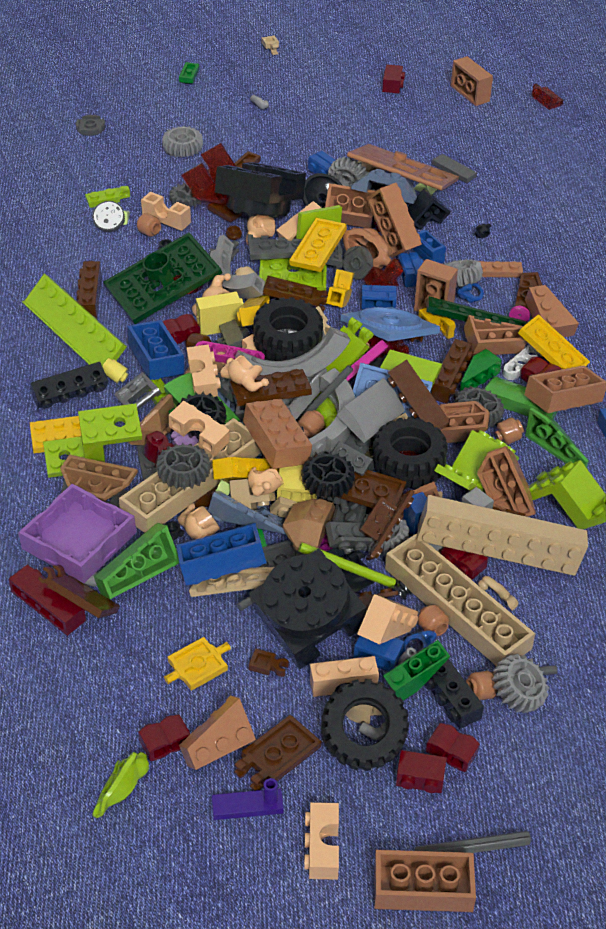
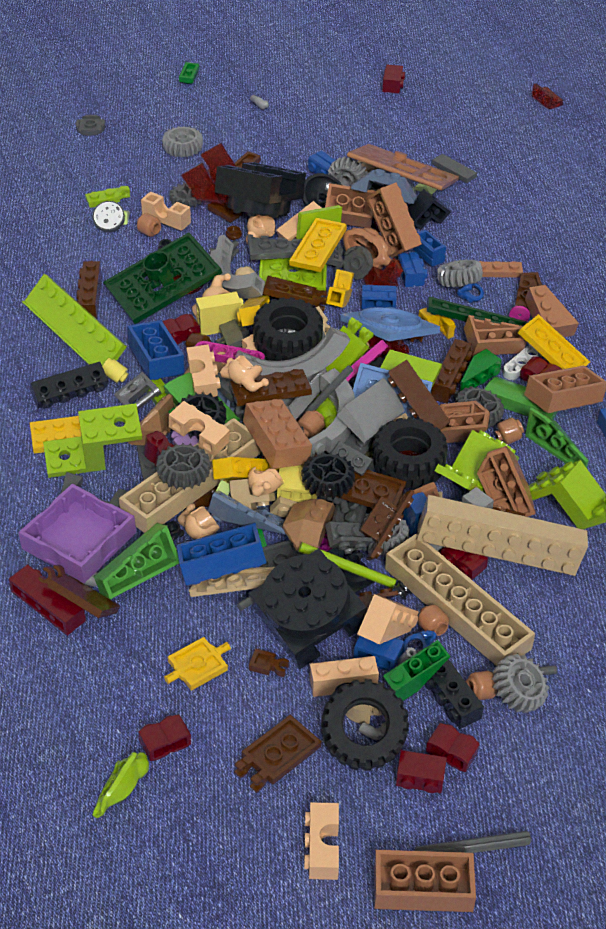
medium nougat wedge [60,455,138,501] -> none
nougat wedge [179,695,256,770] -> none
dark purple piece [212,778,284,820] -> none
tan plate [261,35,279,55] -> none
nougat brick [414,259,458,312] -> none
nougat brick [451,56,493,106] -> none
black plate [474,224,491,238] -> none
tan arm [478,576,518,611] -> none

